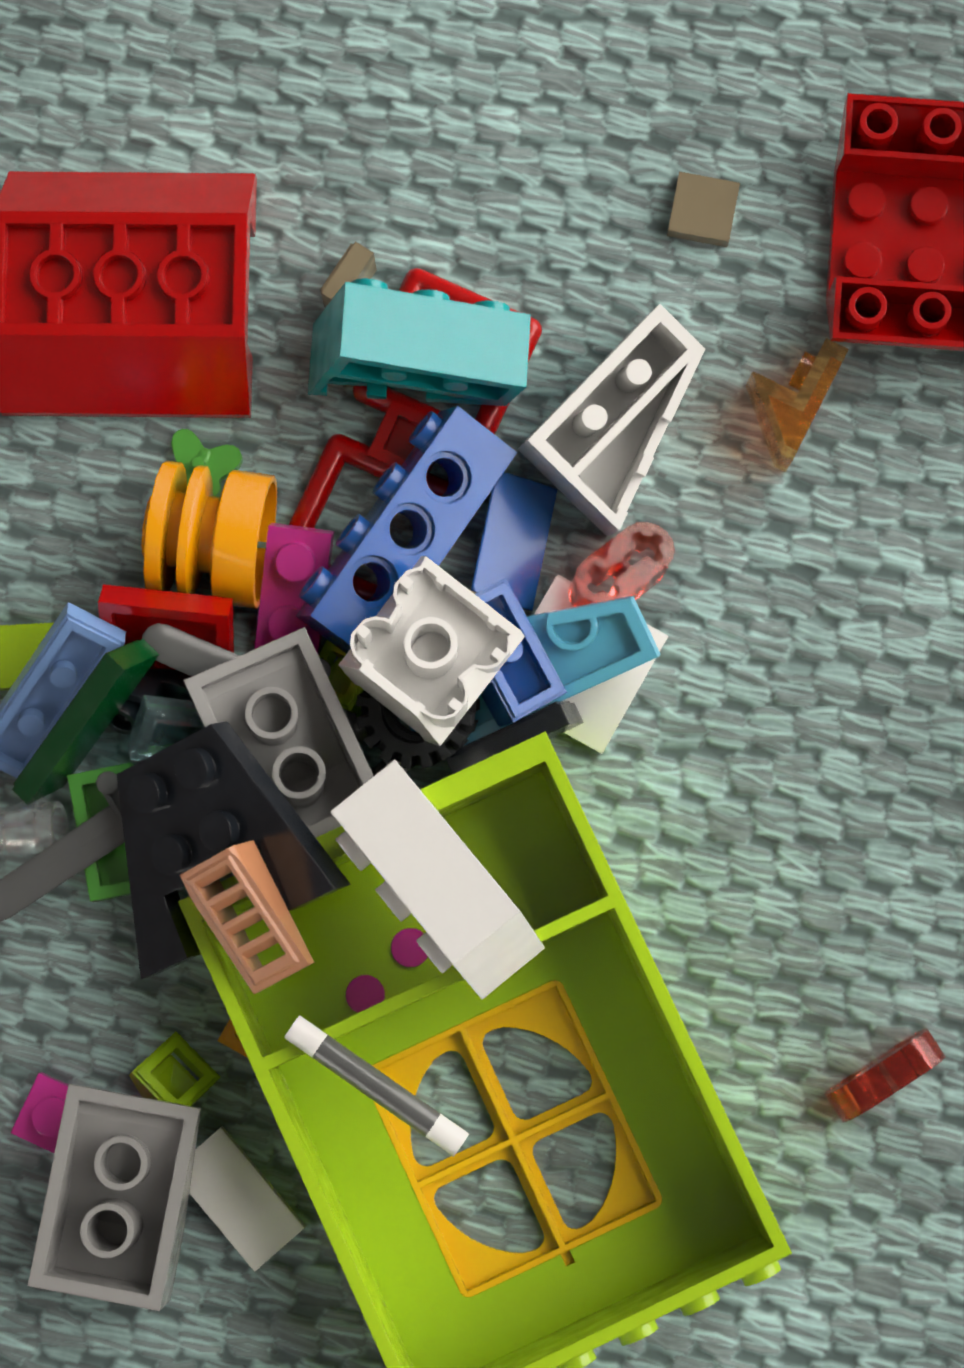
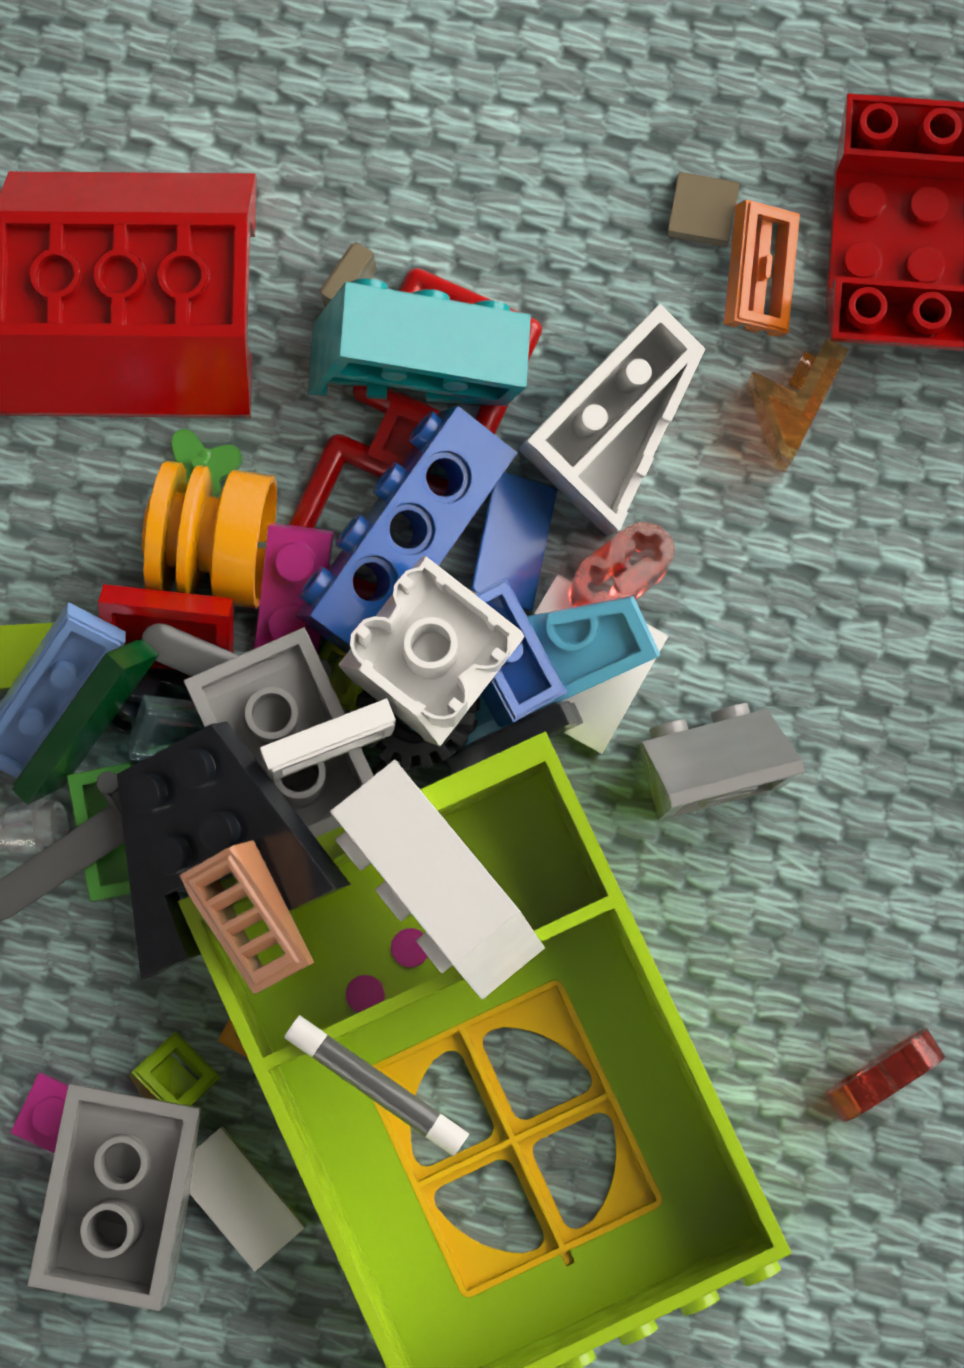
none -> white tile [260,698,396,781]
none -> light grey slope [638,703,805,821]
none -> orange tile [723,199,800,337]

